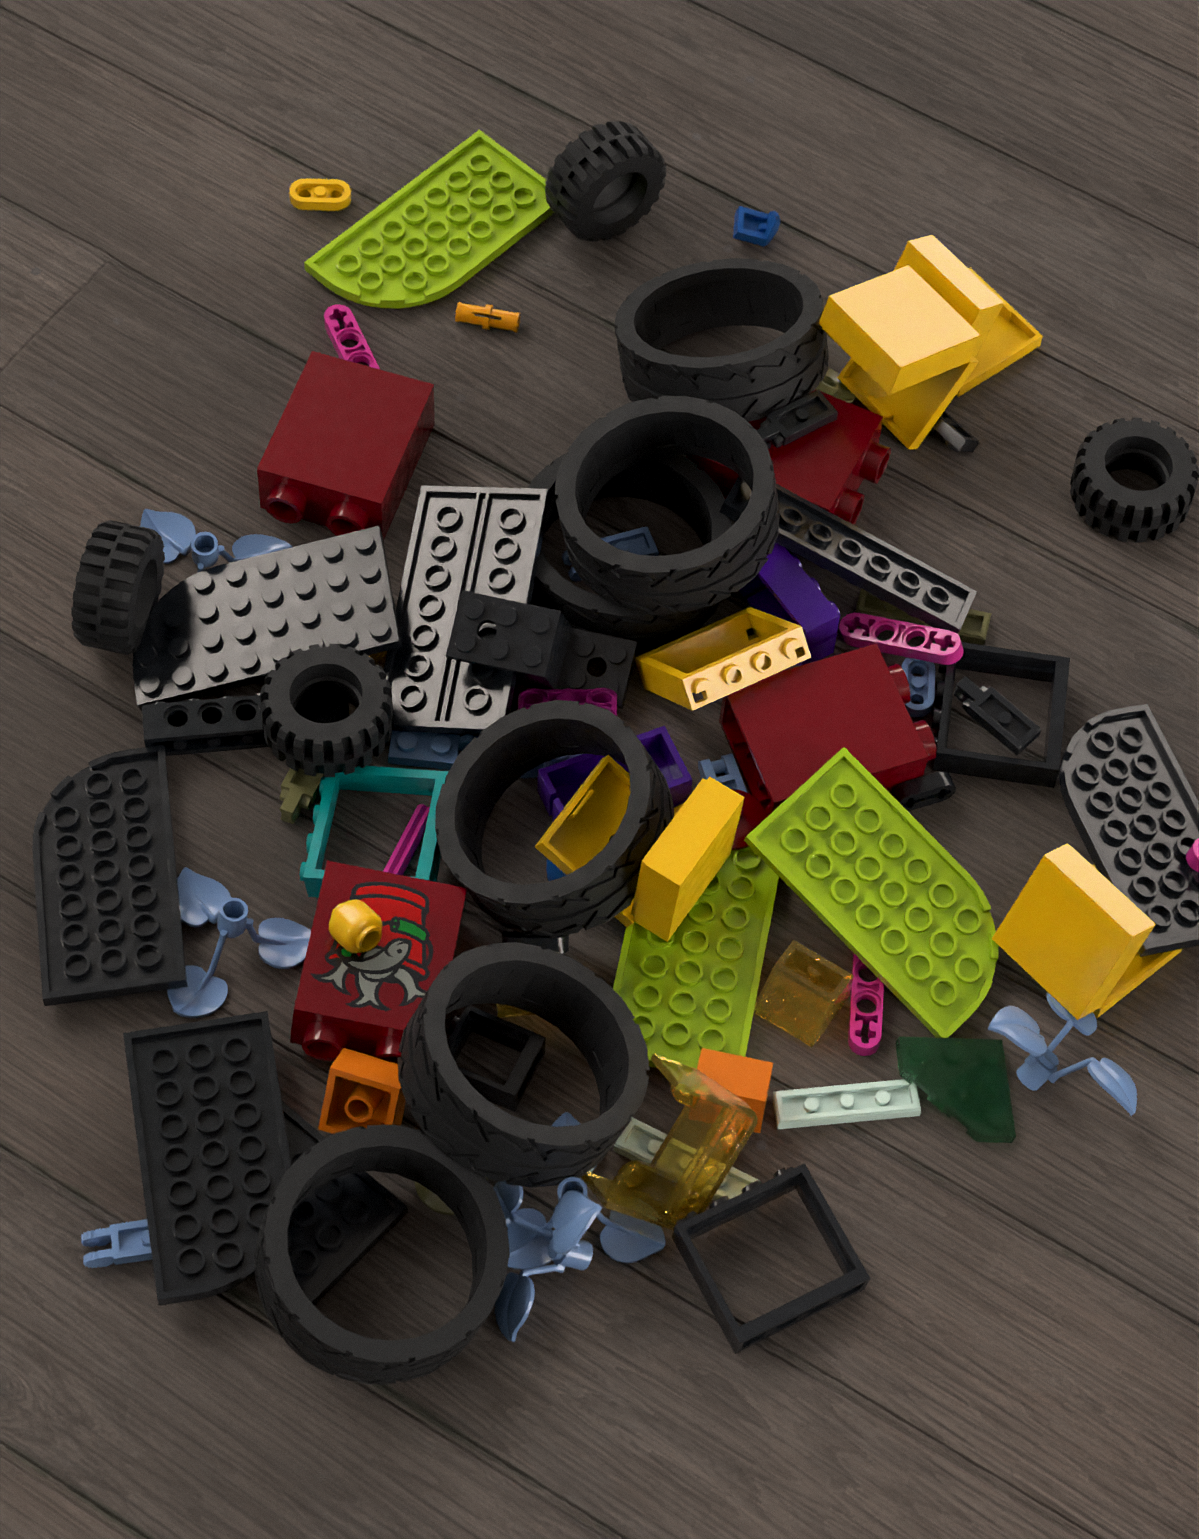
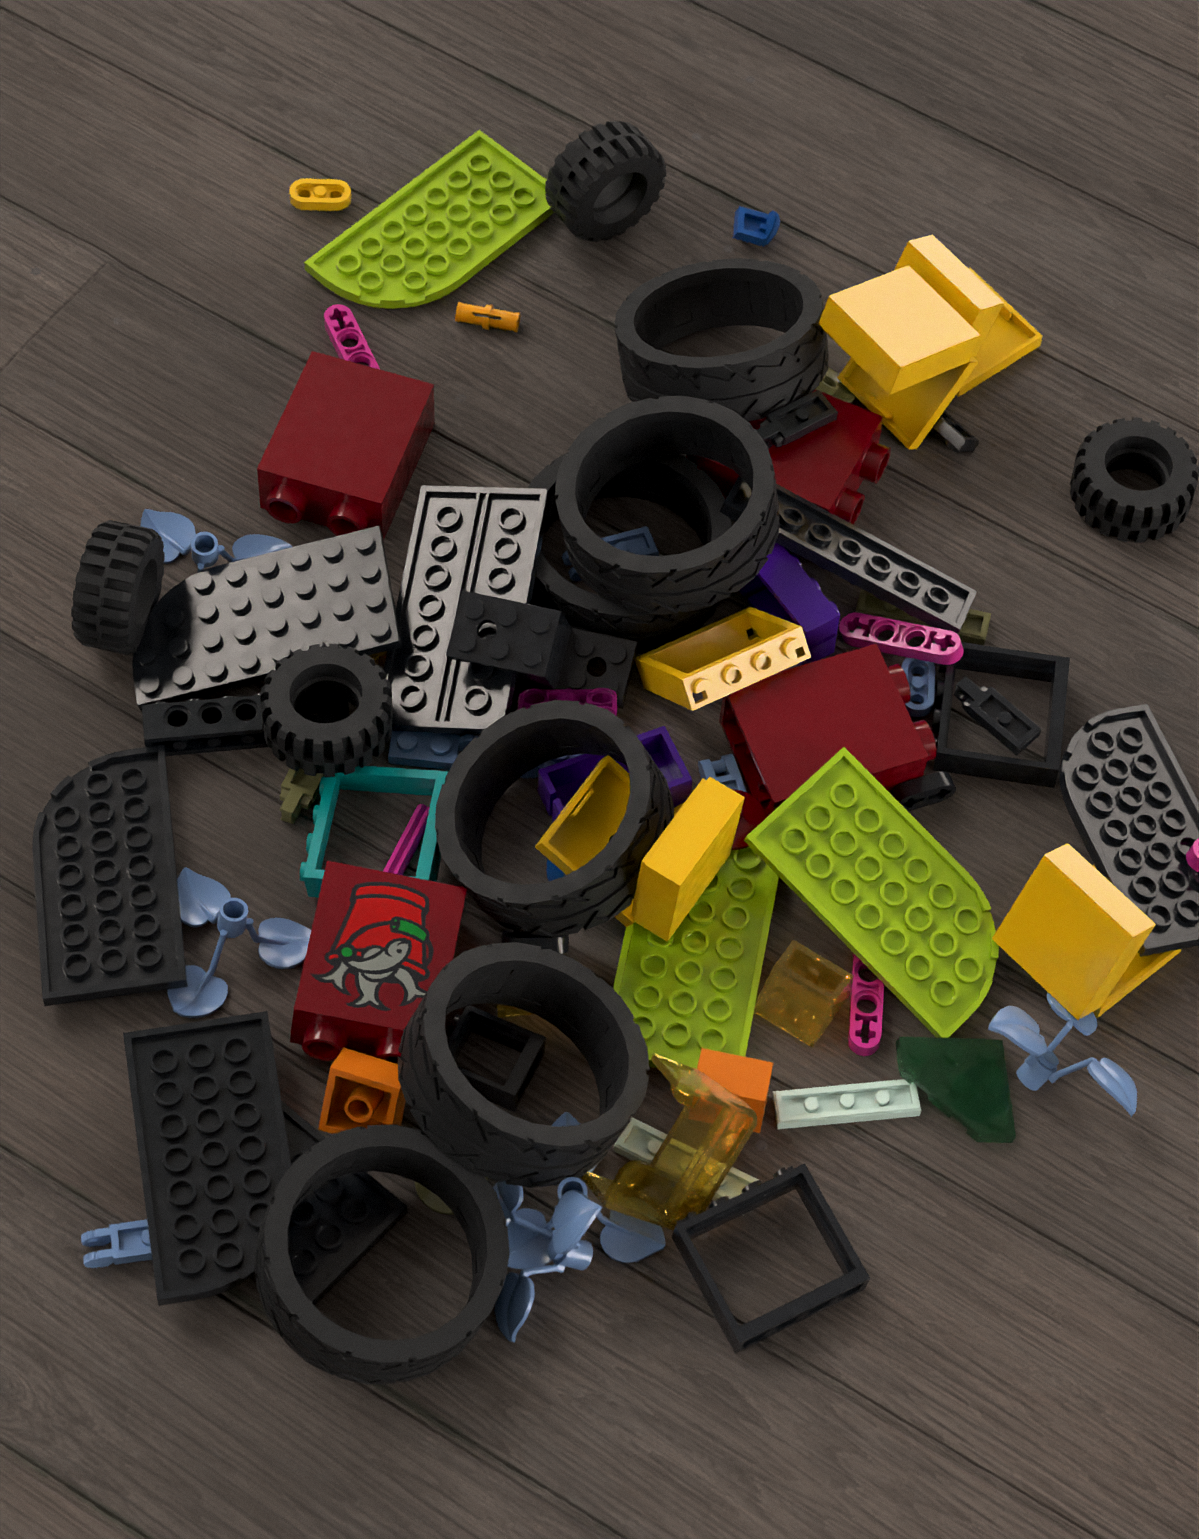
yellow head [329,899,383,953] -> none

